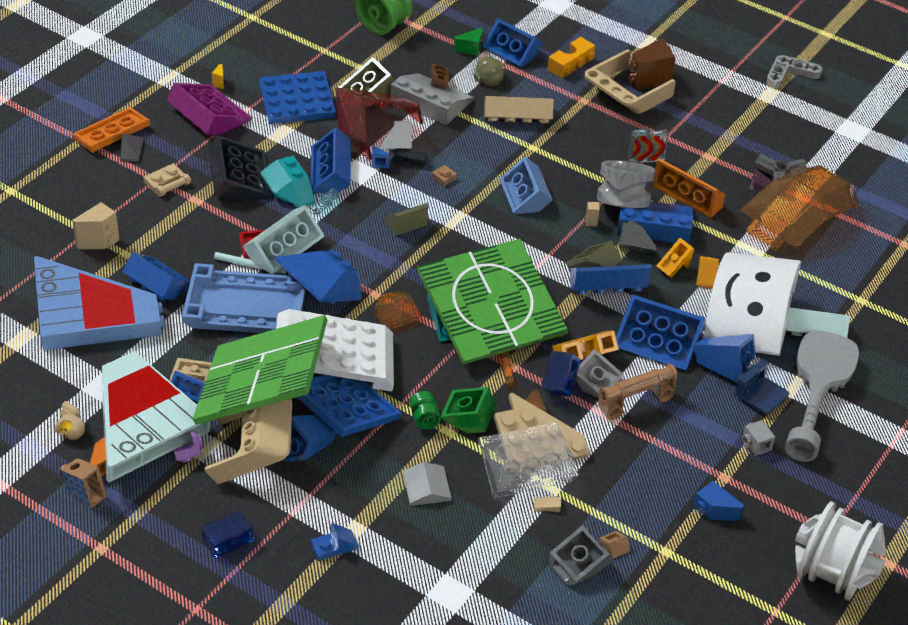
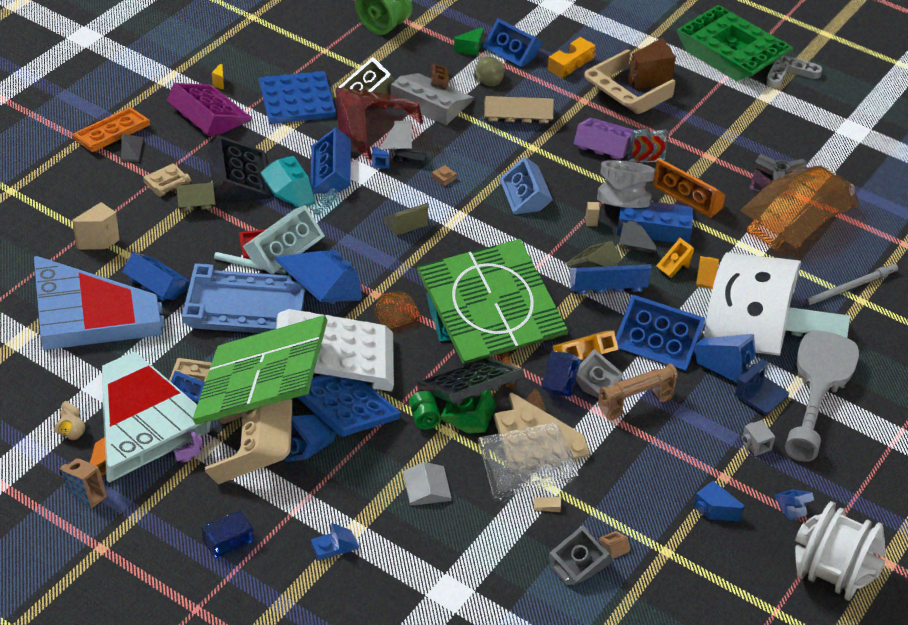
none -> olive slope [176,183,215,211]
none -> black piece [417,357,524,404]
none -> medium lavender slope [573,117,638,159]
none -> green slope [677,5,793,81]
none -> blue slope [774,489,814,520]
none -> light grey bar [805,264,898,306]

